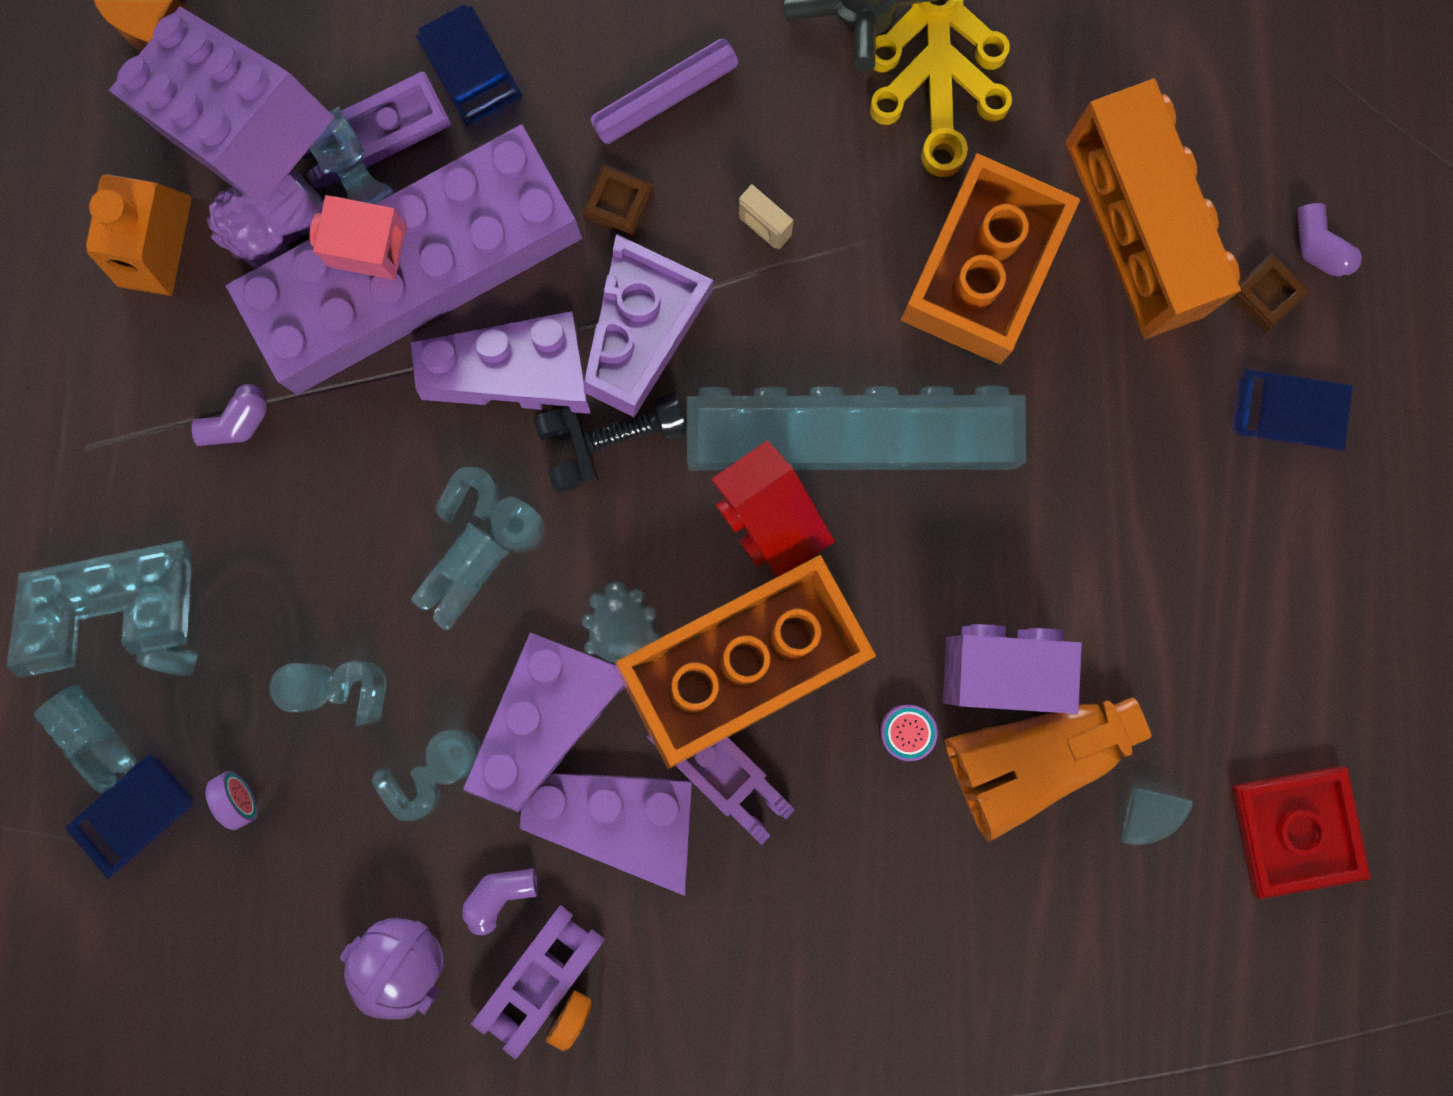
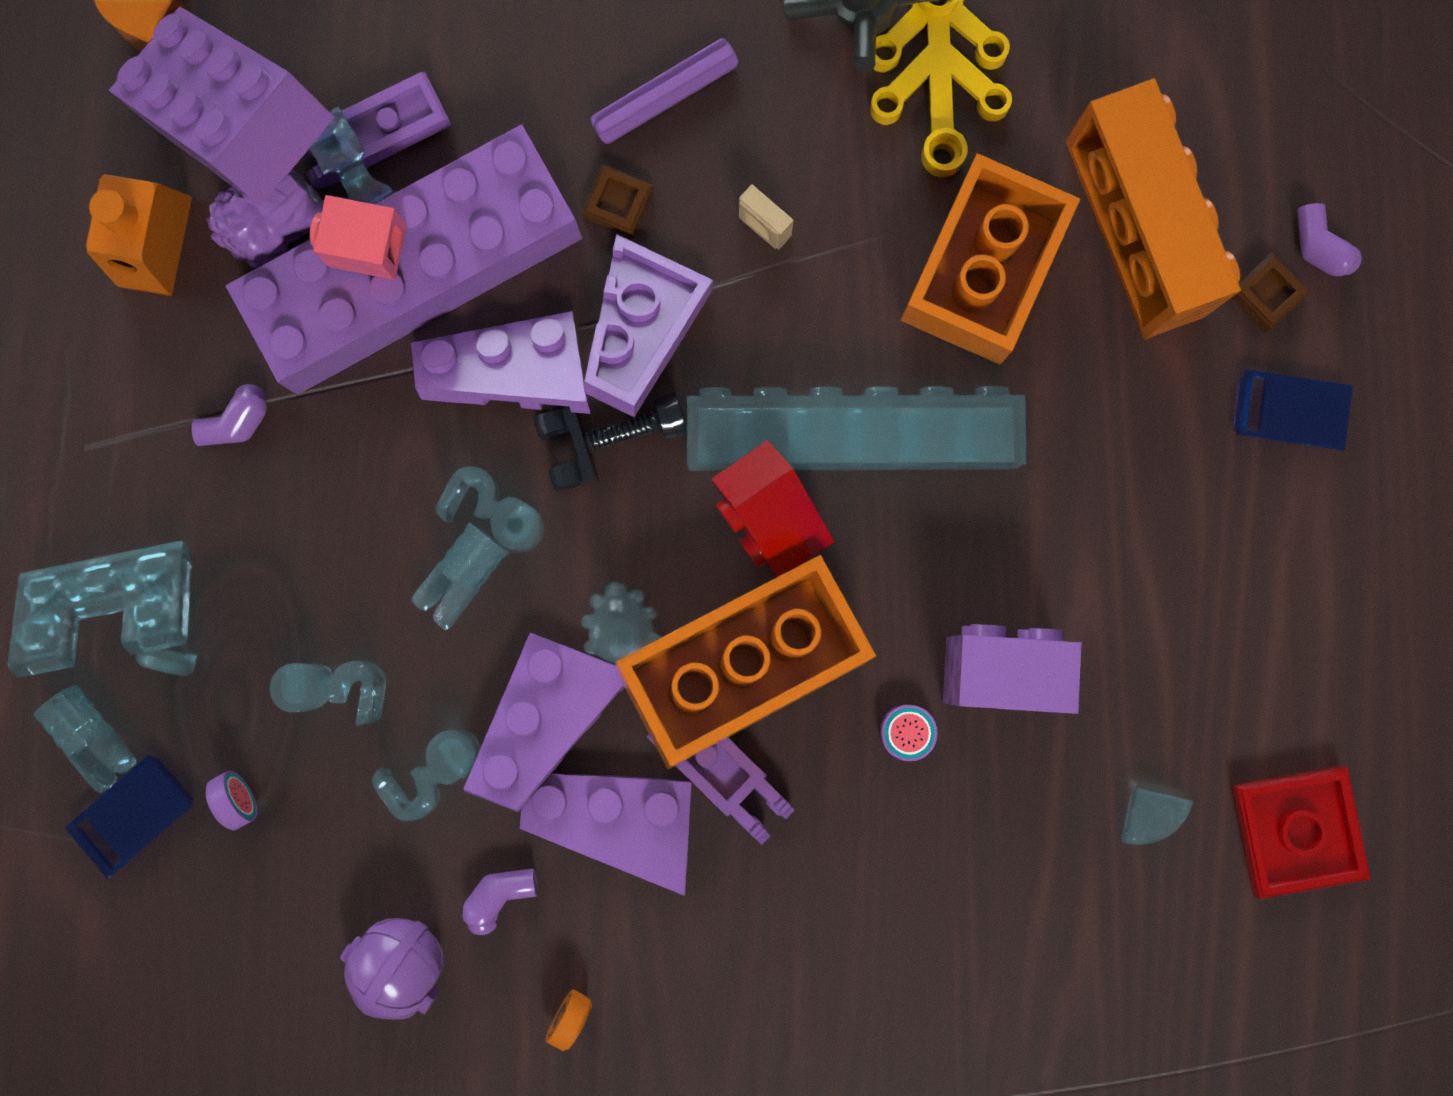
clear blue piece [416,4,522,126] -> none
medium lavender plate [471,905,605,1060] -> none
orange piece [944,697,1151,842] -> none

